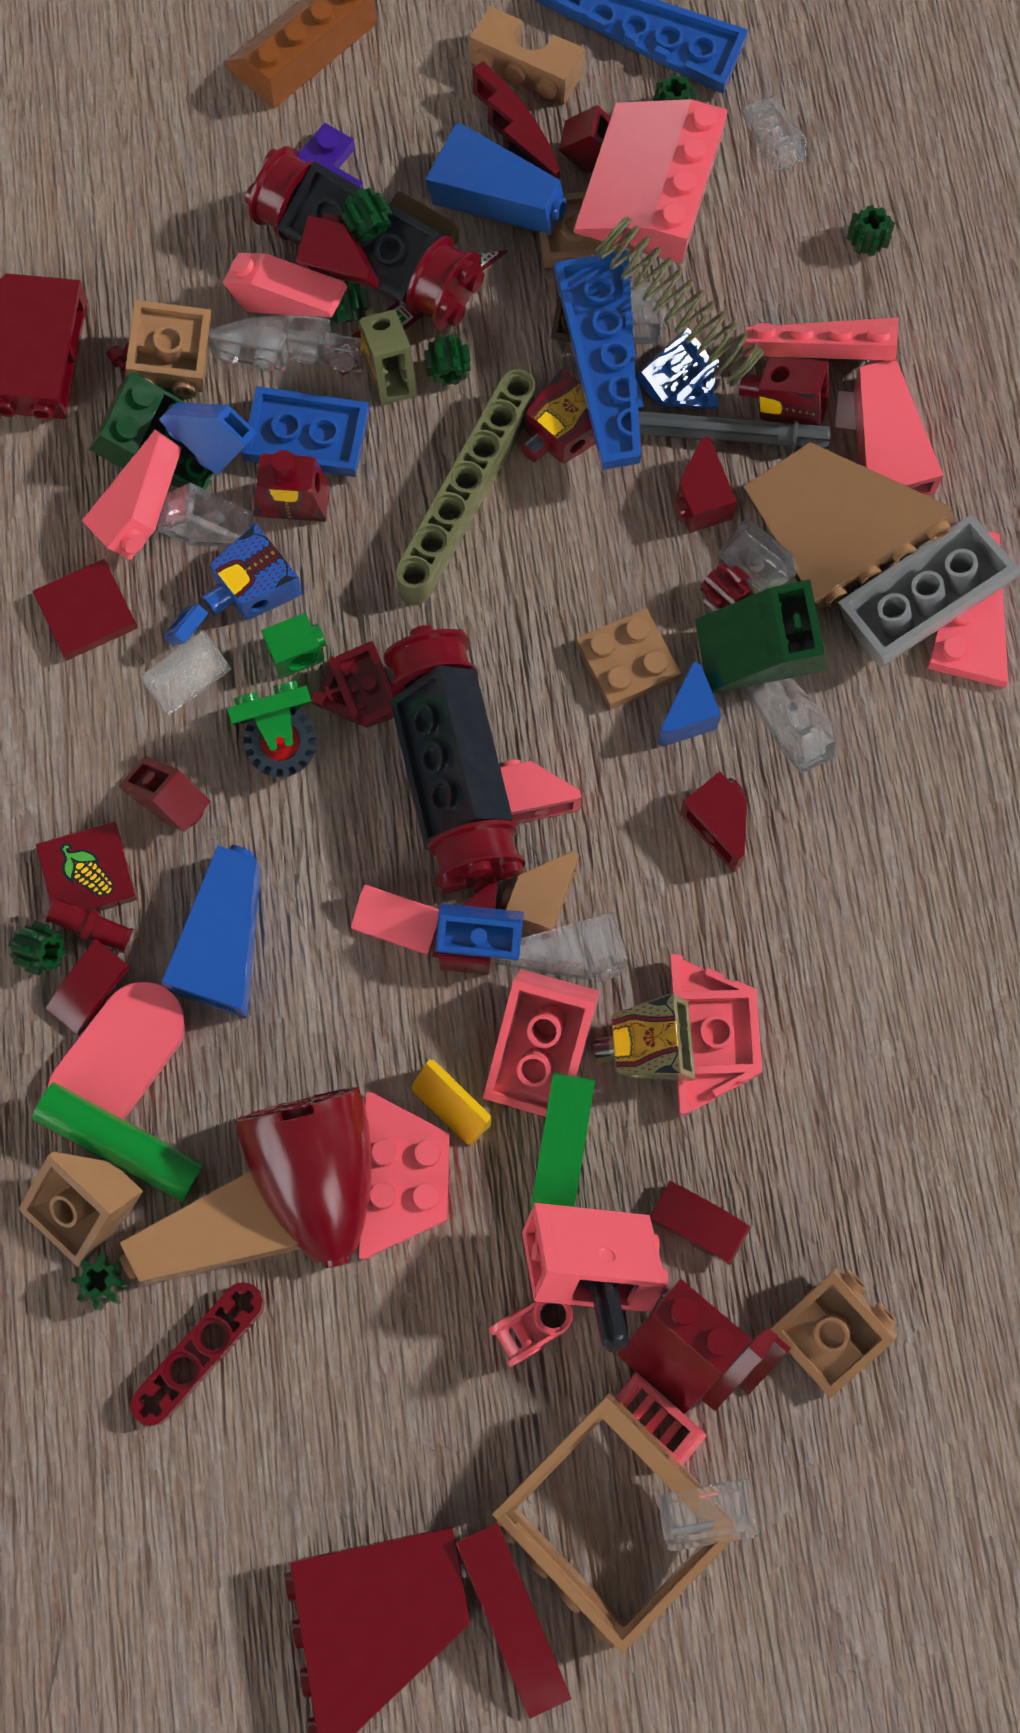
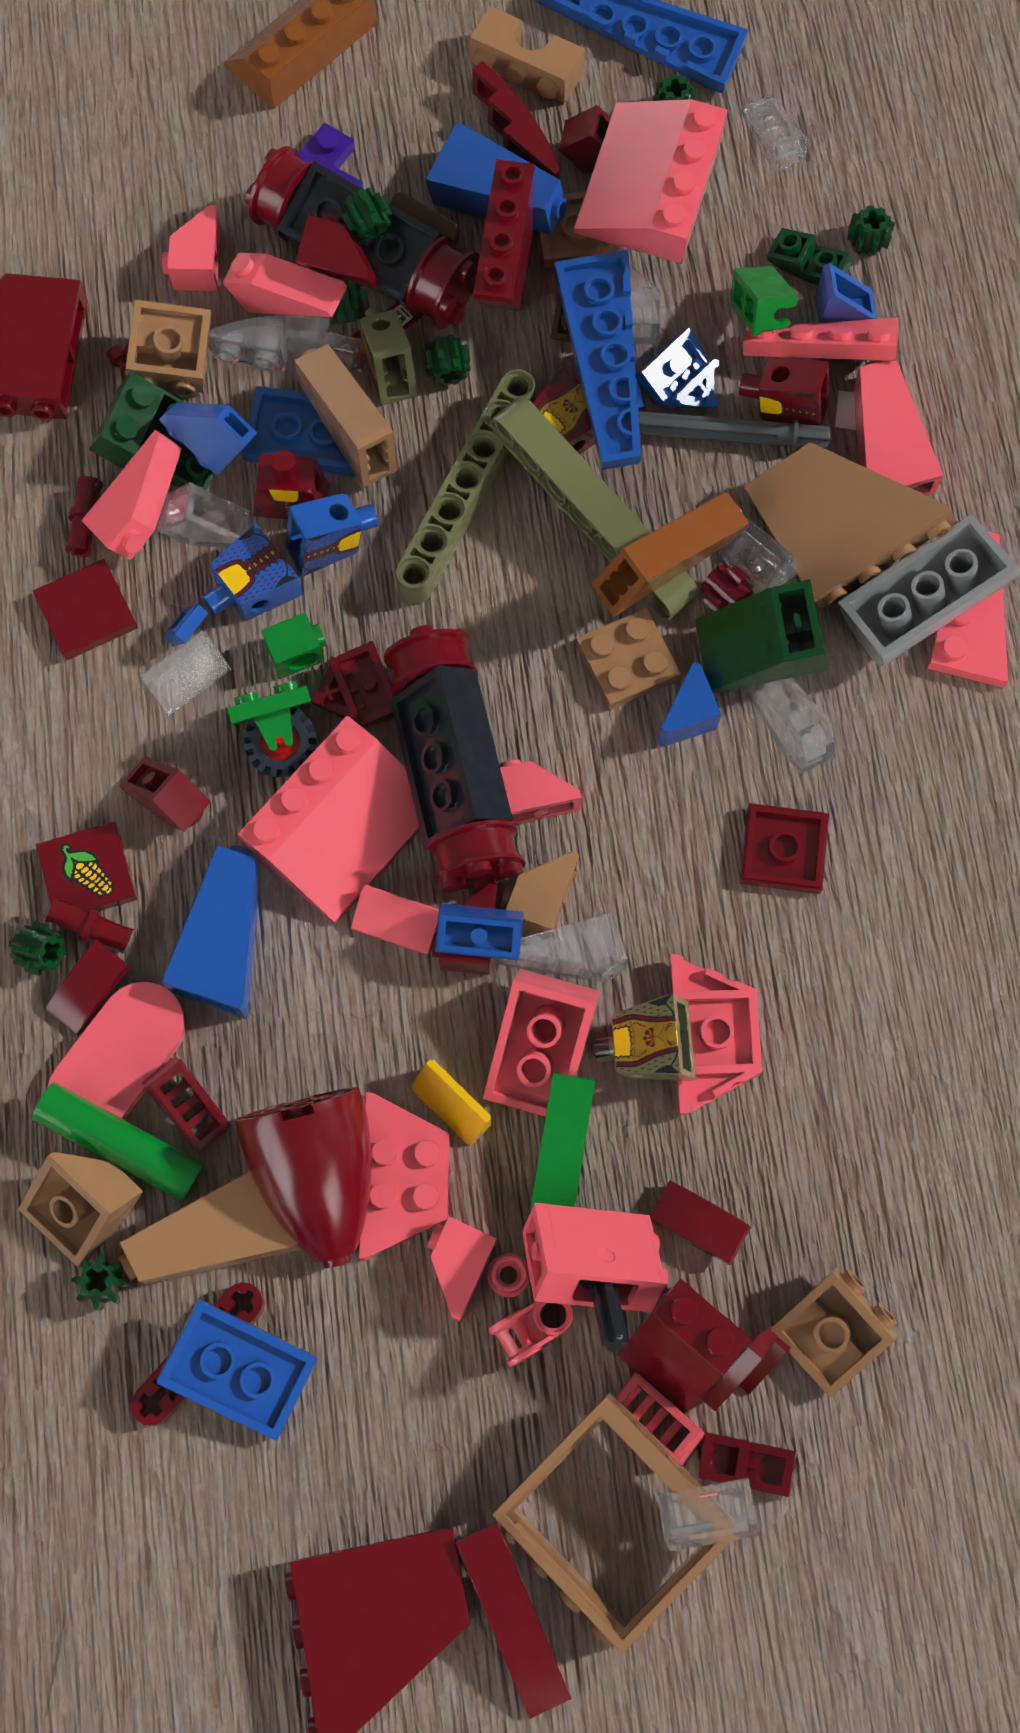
olive piece [595,216,764,387] -> none
dark red slope [673,436,737,533] -> none
dark red slope [680,771,747,872] -> none
none -> dark red pin [65,476,103,557]
none -> dark red slope [142,1057,231,1153]
none -> blue plate [156,1298,318,1441]
none -> coral slope [162,205,222,291]
none -> coral slope [238,716,420,924]
none -> blue torso [285,493,378,577]
none -> medium nougat slope [294,344,397,488]
none -> coral slope [427,1217,497,1323]
none -> dark red slope [473,159,535,311]
none -> coral plate [487,1253,530,1298]
none -> olive beam [490,395,699,620]
none -> dark orange slope [592,492,750,616]
none -> dark red slope [698,1432,797,1498]
none -> green hinge [730,266,798,335]
none -> dark red tile [739,803,829,894]
none -> dark green slope [766,228,852,285]
none -> blue slope [815,263,877,322]

